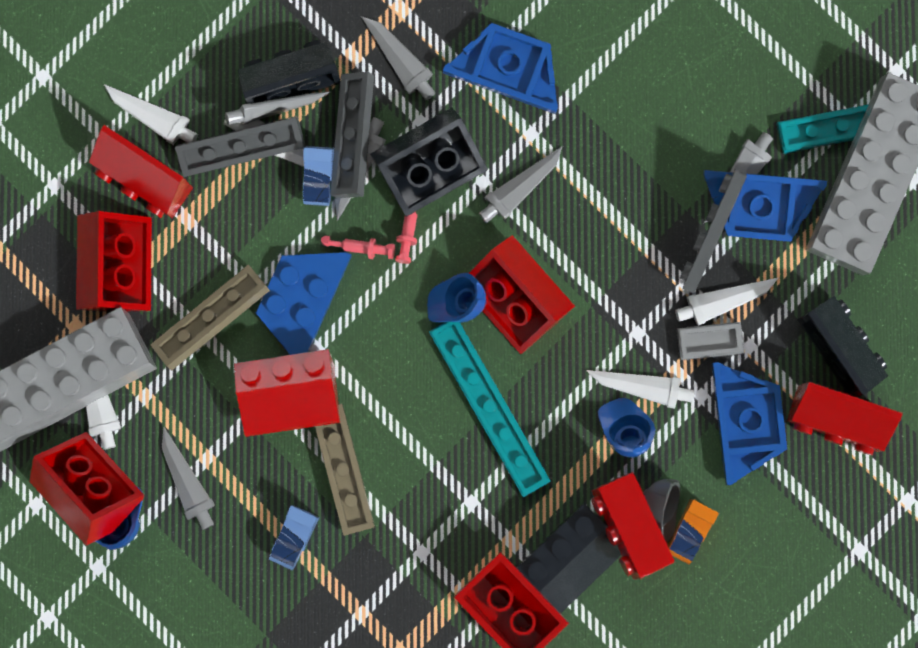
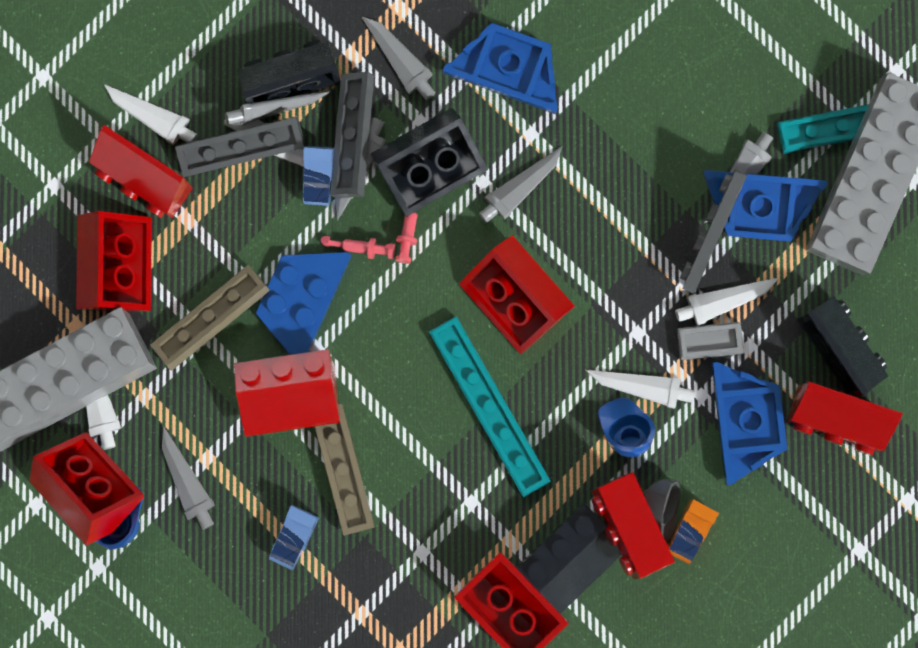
blue piece [427,273,486,323] -> none

